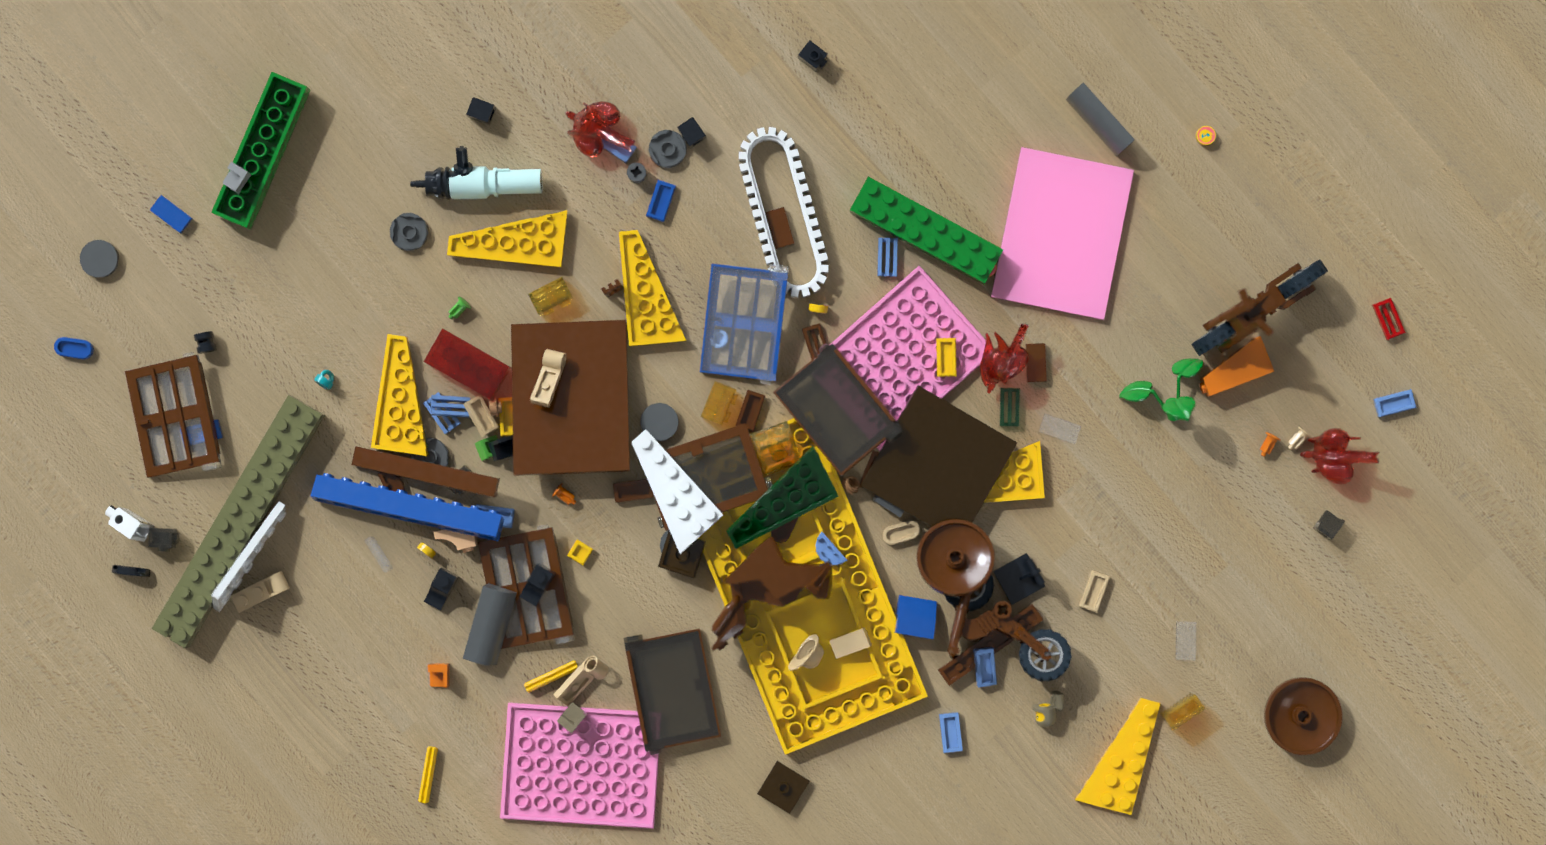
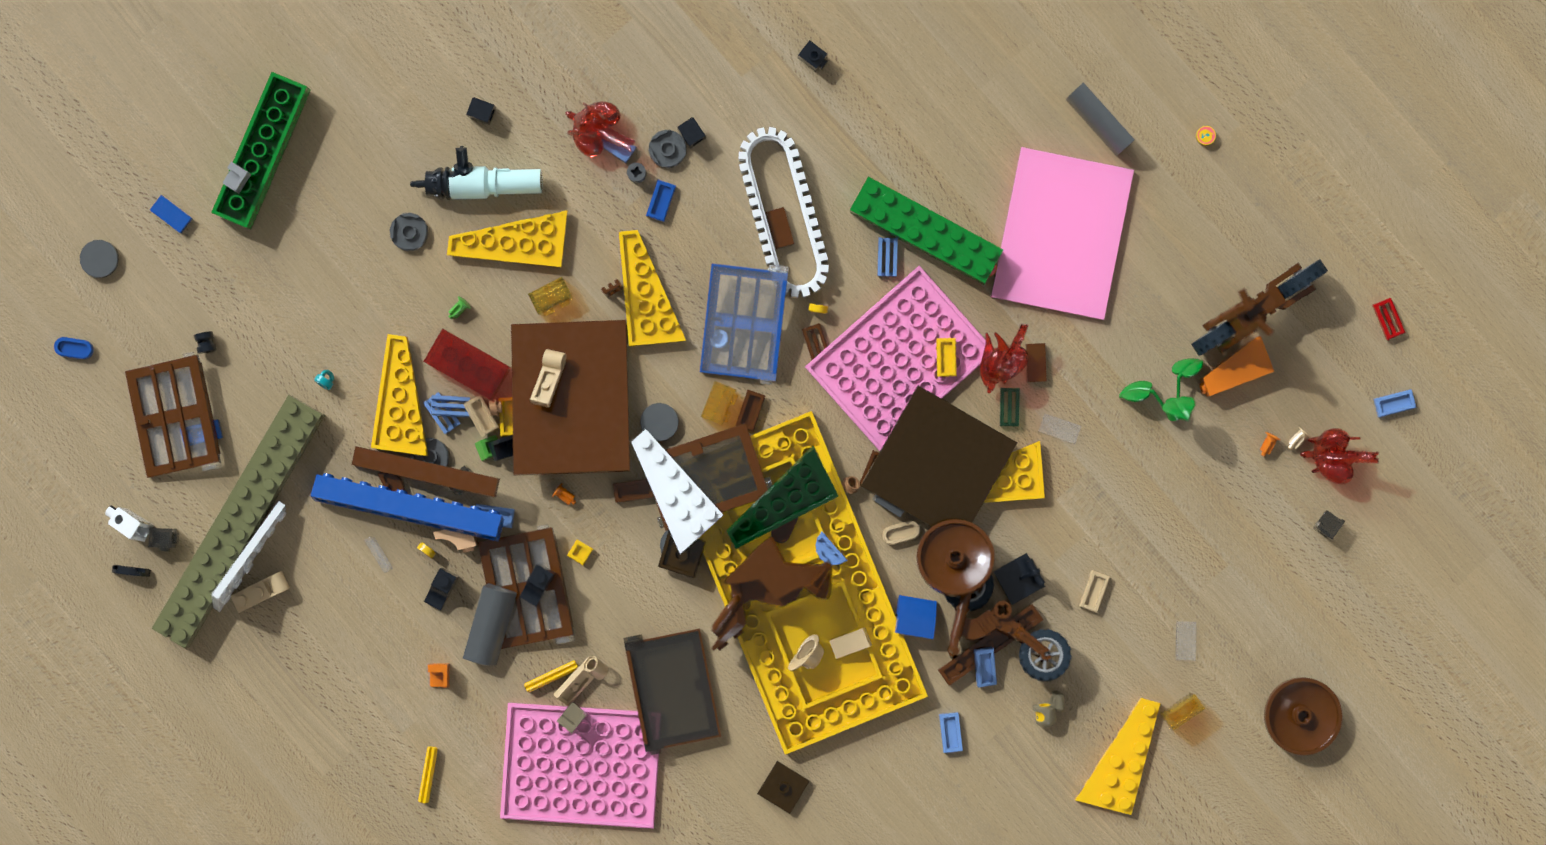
clear yellow slope [751,421,800,475] -> none
clear smoke door [773,343,905,476] -> none

